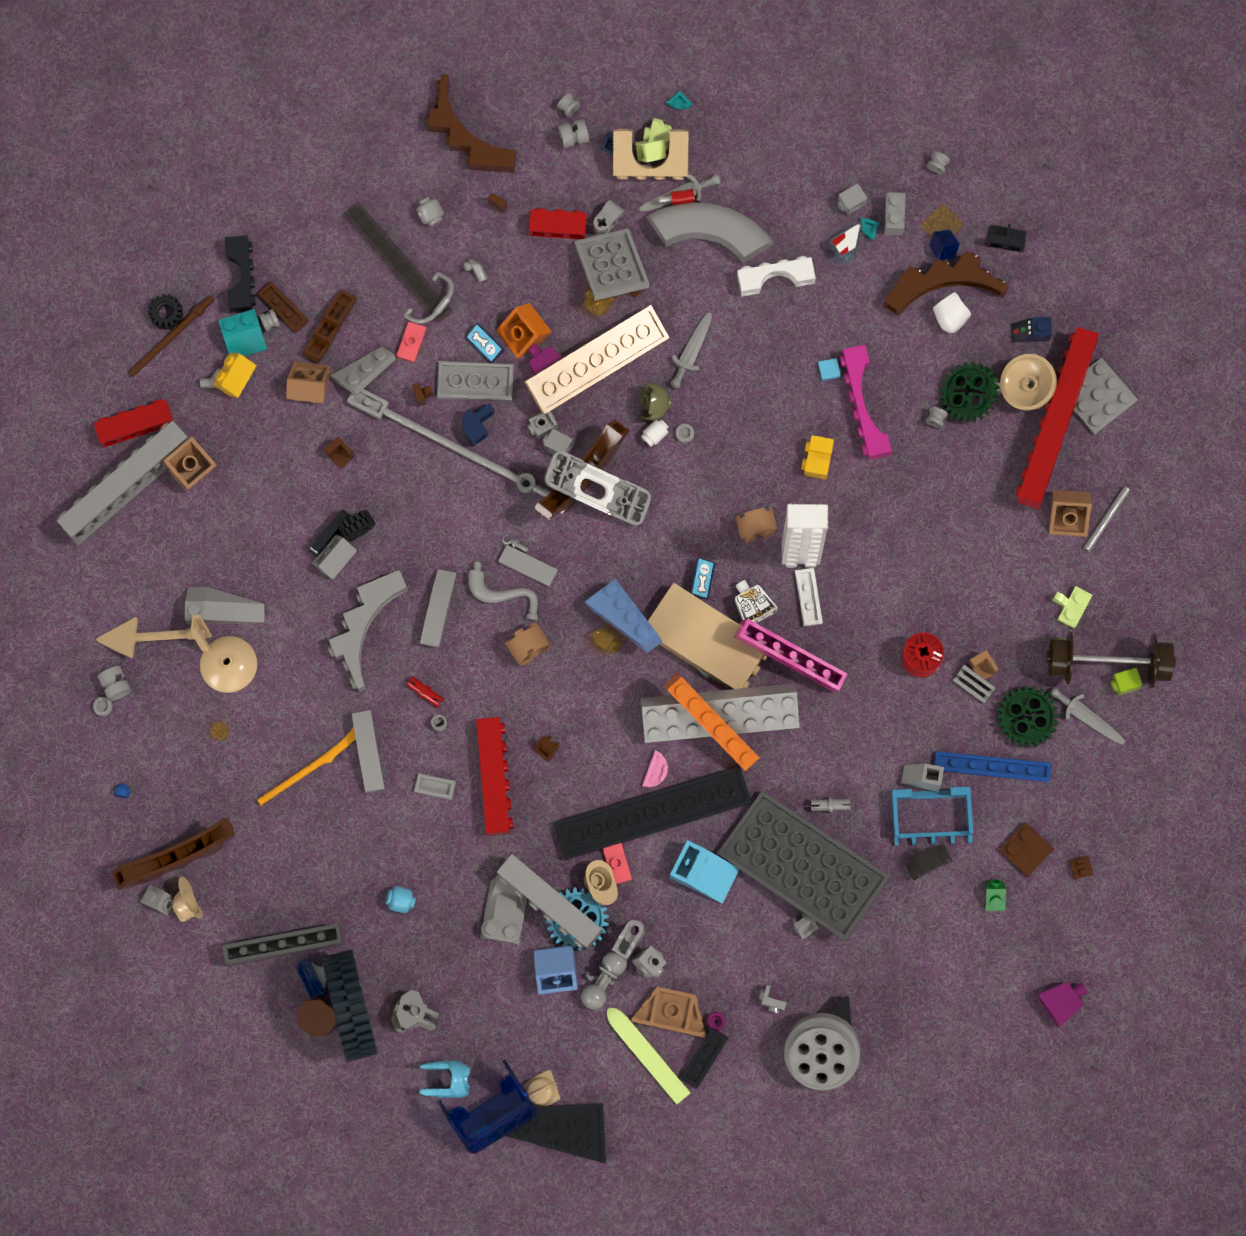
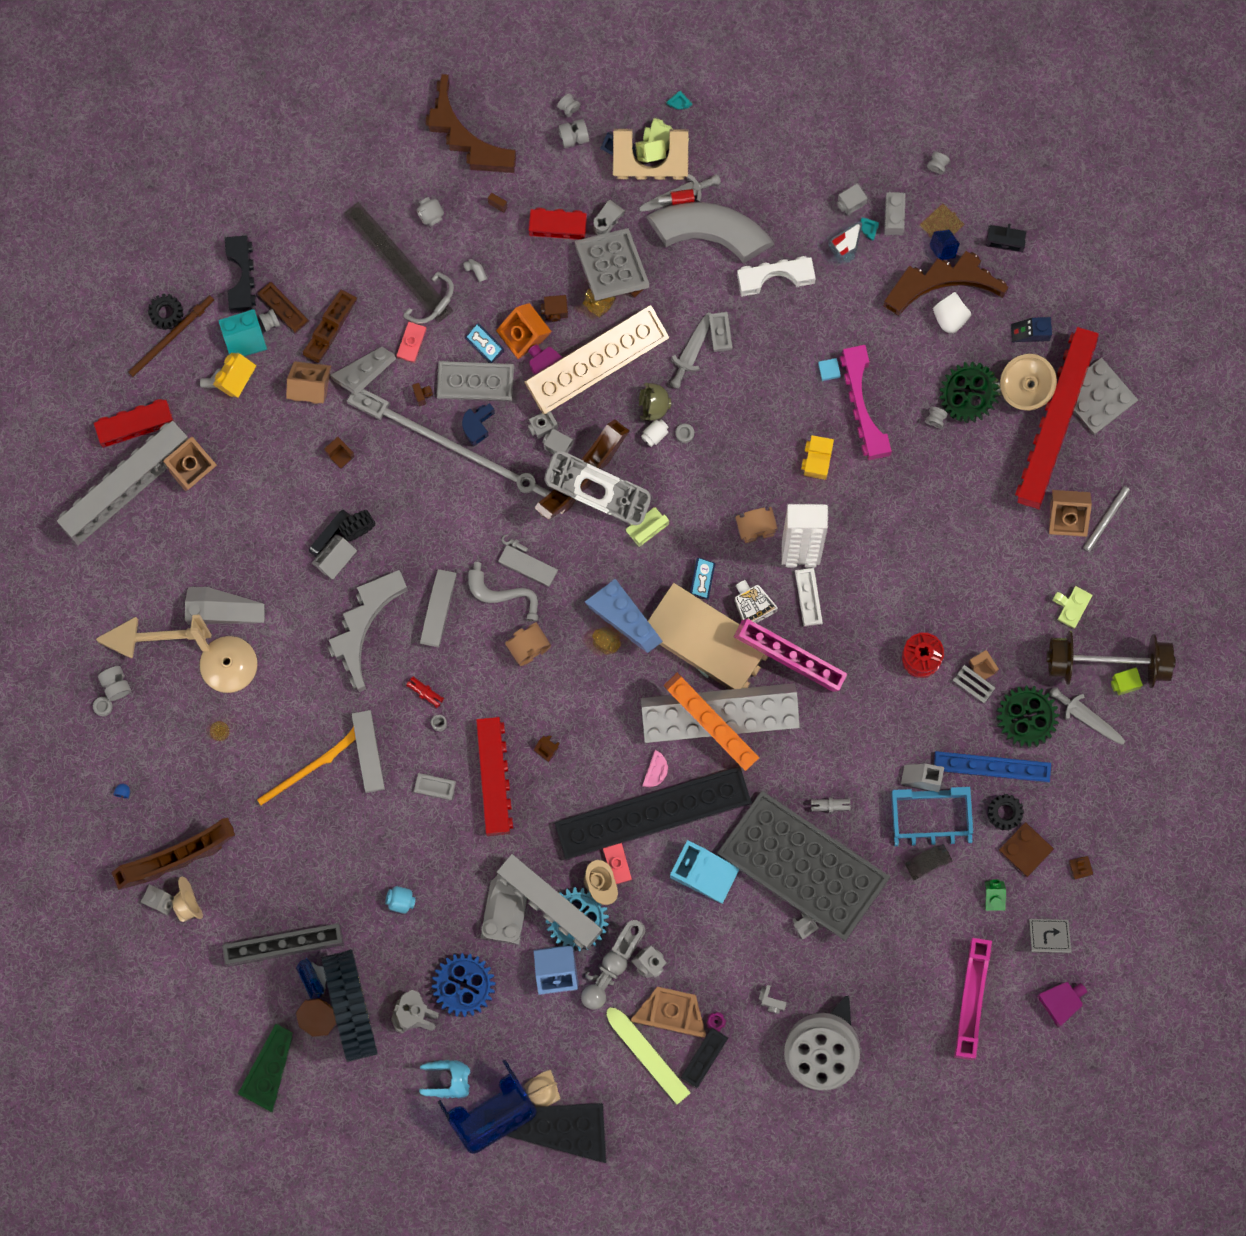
none -> dark green wing [238,1024,294,1113]
none -> blue gear [432,953,496,1018]
none -> reddish brown brick [541,295,568,322]
none -> yellowish green panel [626,507,669,547]
none -> light grey plate [709,312,732,352]
none -> dark pink arch [954,938,992,1061]
none -> black tyre [987,794,1024,831]
none -> light grey piece [1029,919,1071,953]

